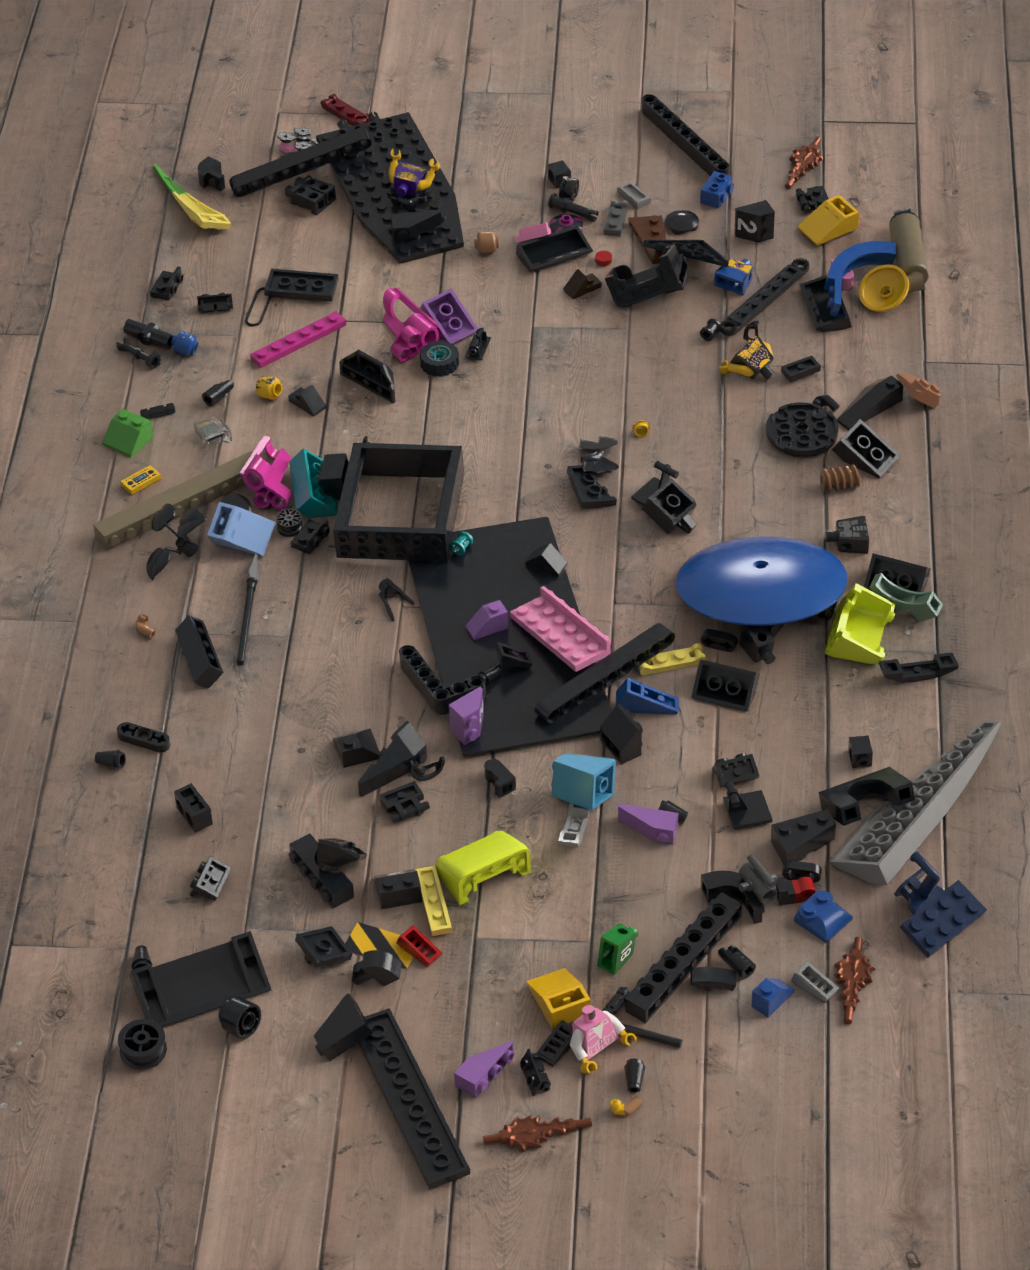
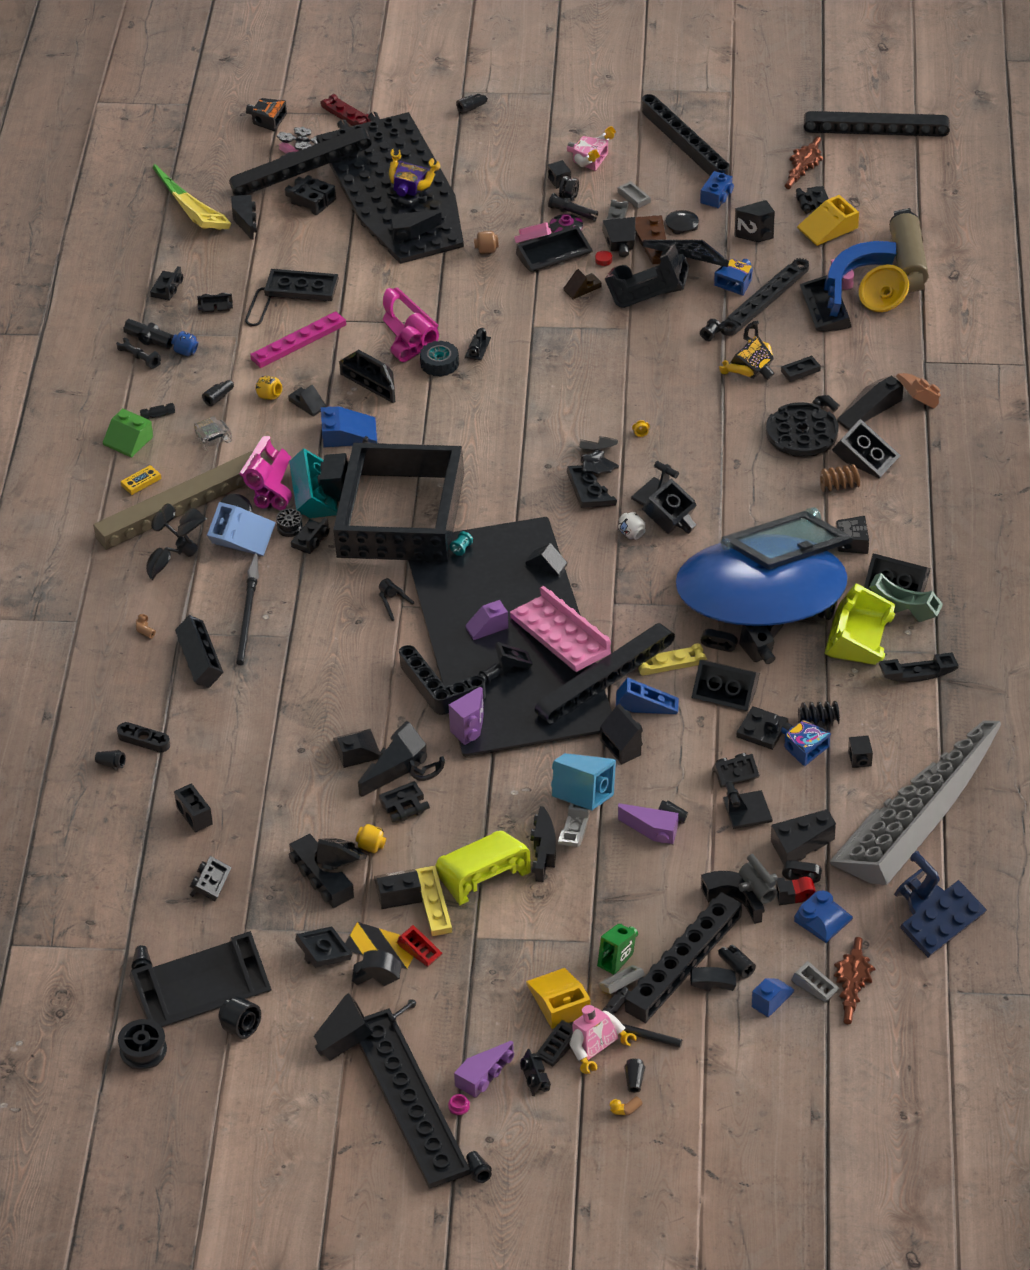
black brick [197,156,225,191] -> none
medium lavender slope [421,288,478,344] -> none
copper piece [483,1115,592,1152] -> none
black leg [484,759,516,798] -> none
black arch [819,766,915,826] -> none
none -> black slope [231,195,257,240]
none -> black torso [246,98,287,131]
none -> blue slope [321,406,377,448]
none -> yellow head [355,824,387,853]
none -> black hinge [388,999,416,1022]
none -> dark pink plate [448,1094,470,1115]
none -> black hinge [456,94,488,114]
none -> black cone [466,1151,492,1183]
none -> black slope [530,806,556,882]
none -> torso [567,126,616,171]
none -> light grey tile [598,965,645,994]
none -> black torso [602,217,635,257]
none -> white head [618,512,645,540]
none -> door [721,507,853,570]
none -> black hinge [736,706,789,750]
none -> blue torso [781,720,831,766]
none -> black piece [798,701,840,726]
none -> black beam [803,111,950,137]

